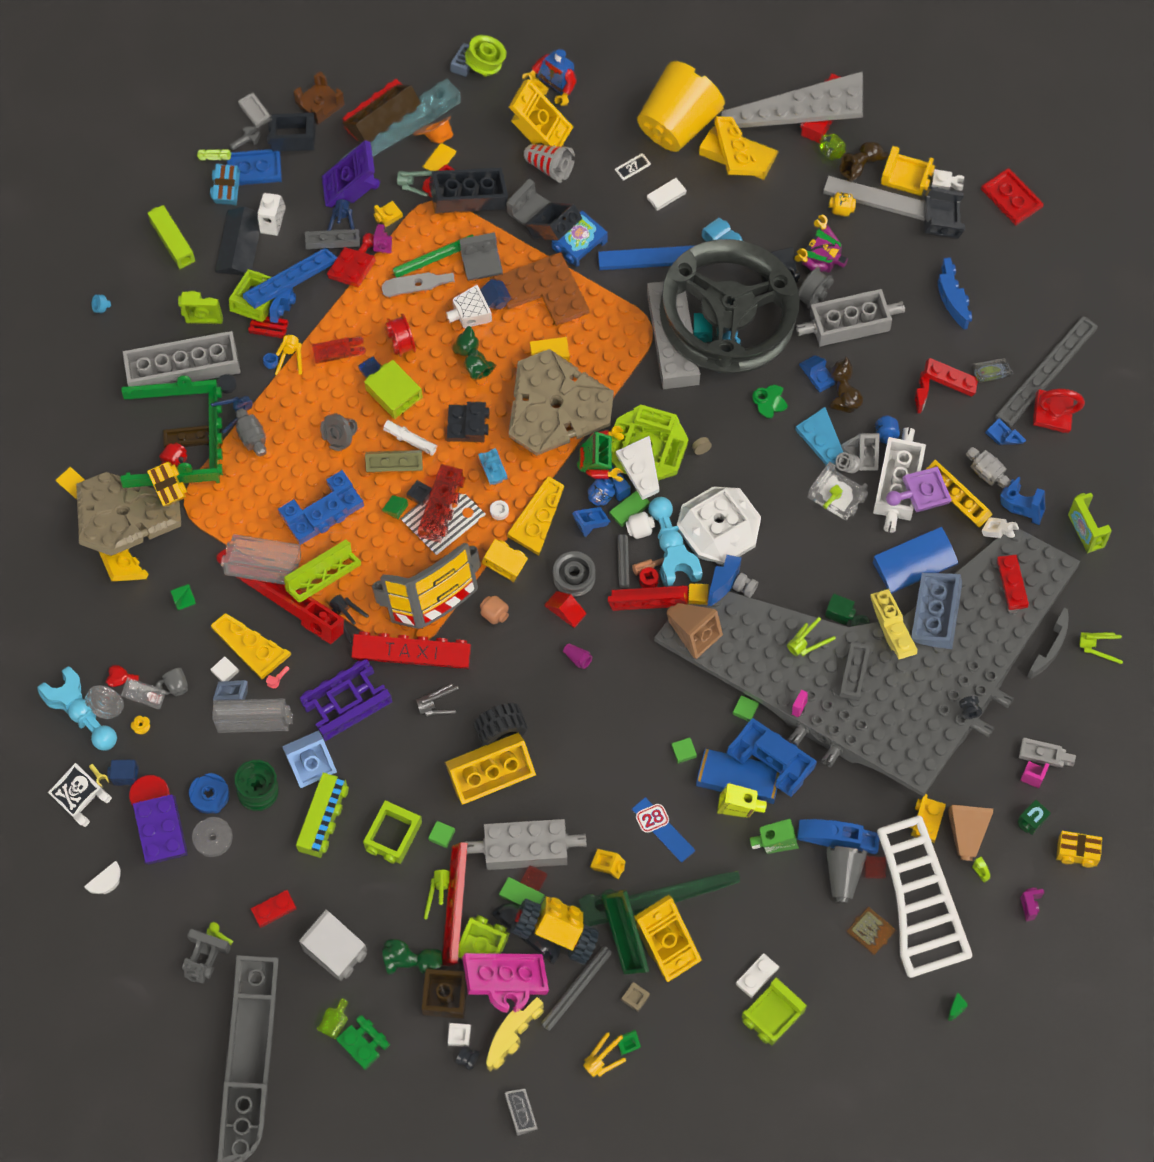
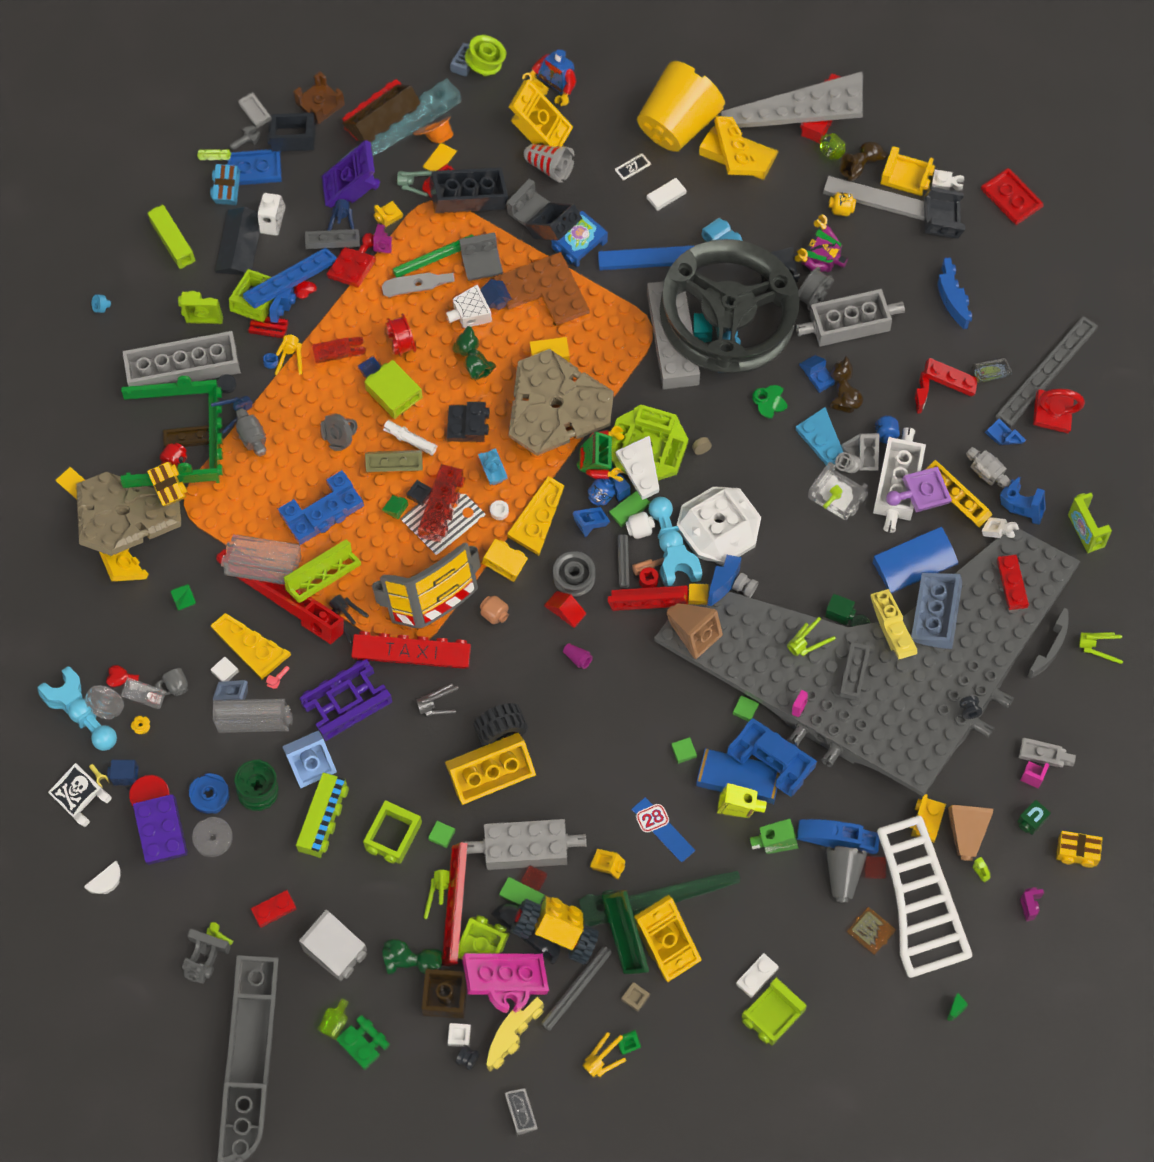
none -> red rock [294,281,316,299]

